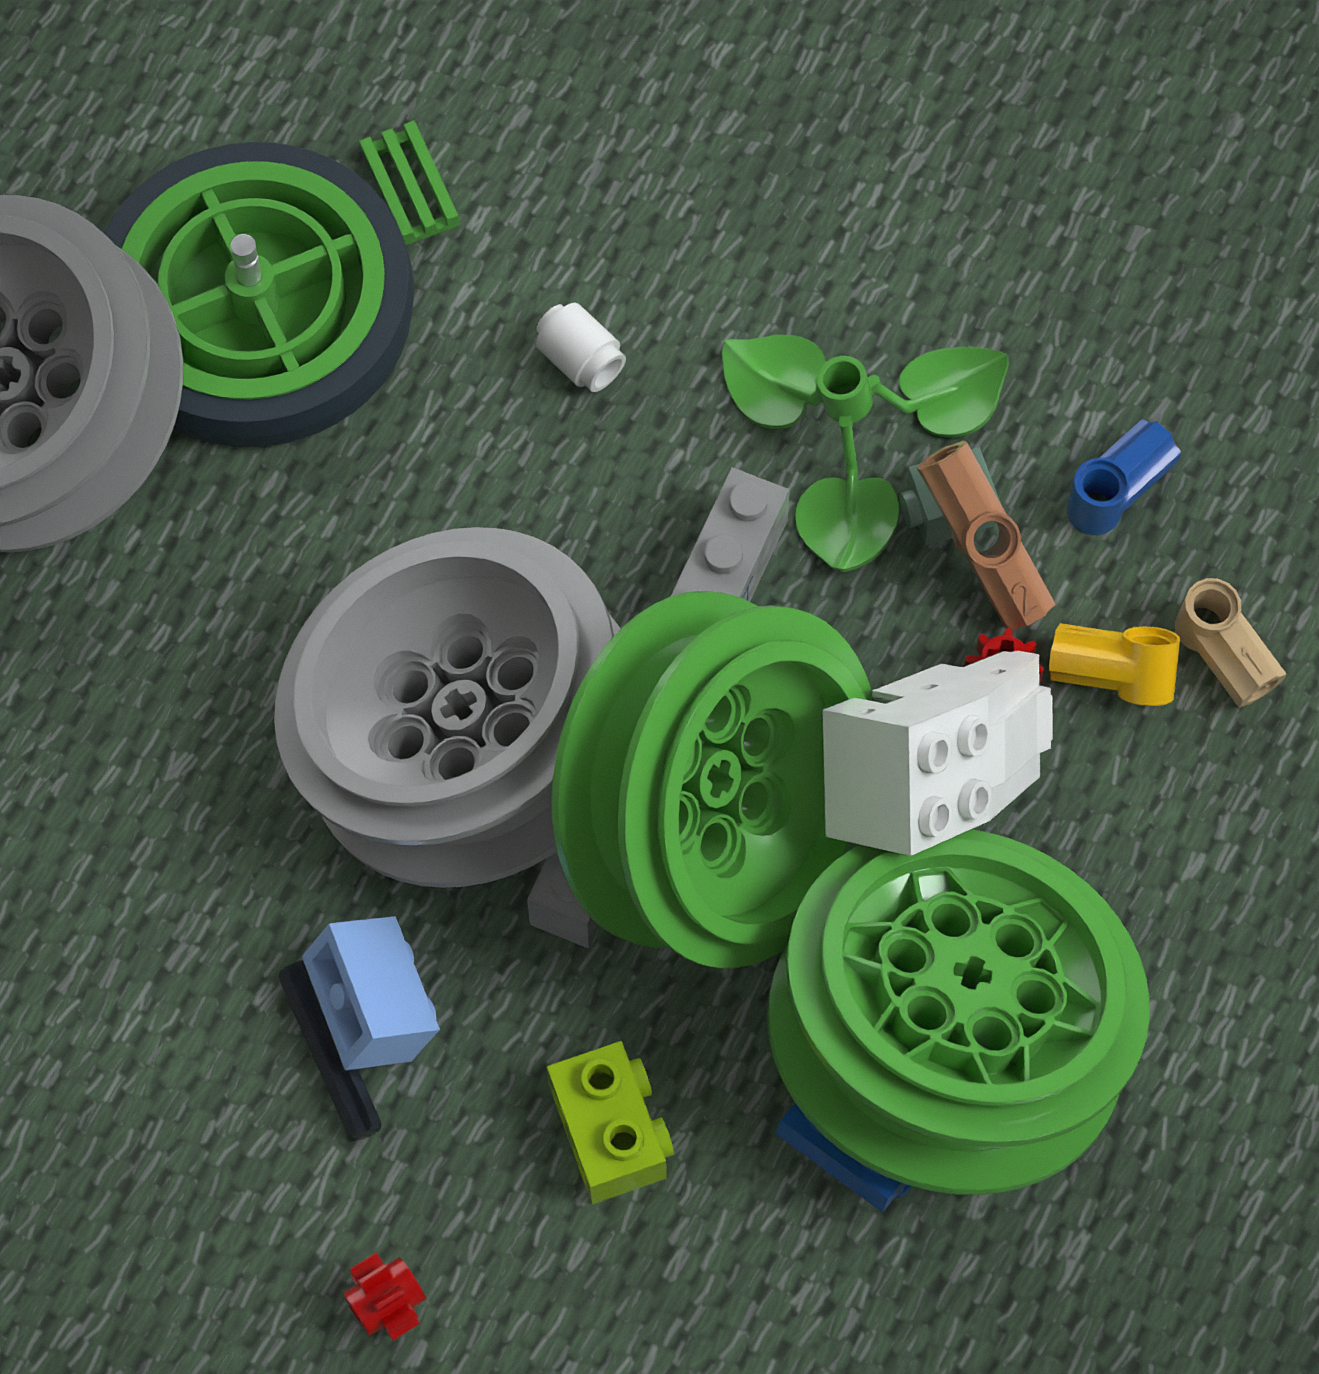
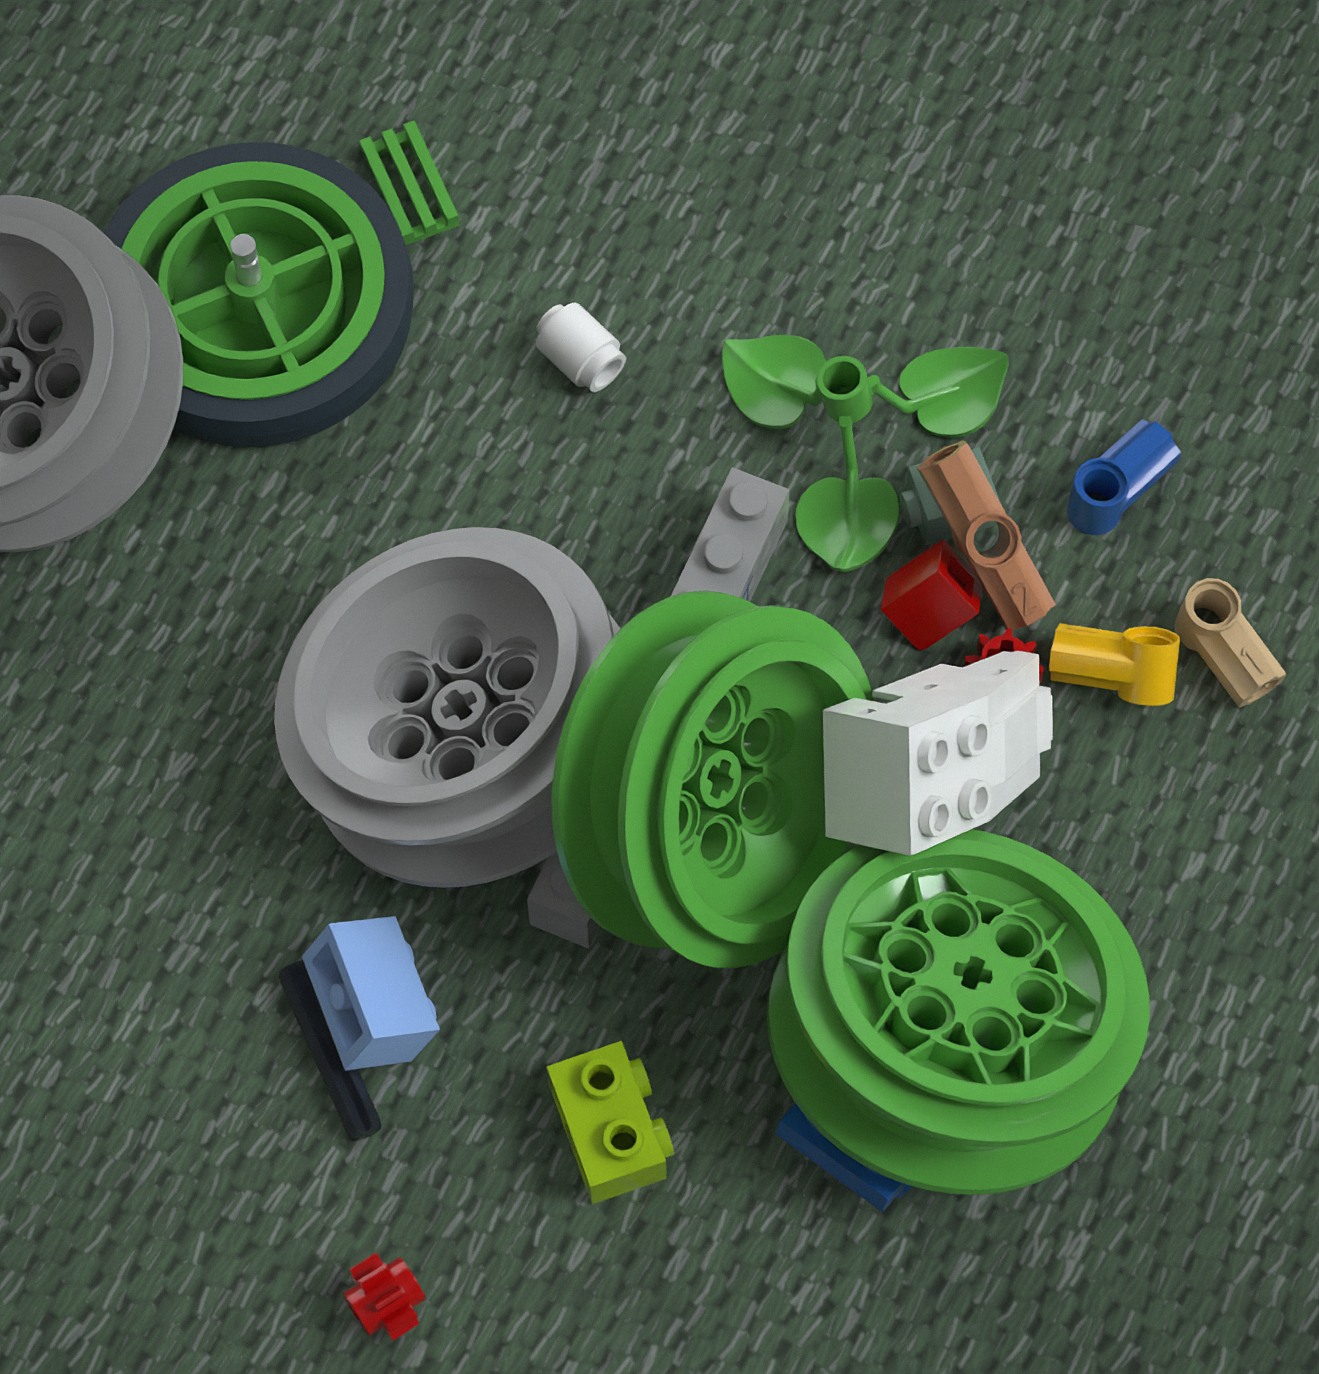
none -> red panel [880,539,983,651]

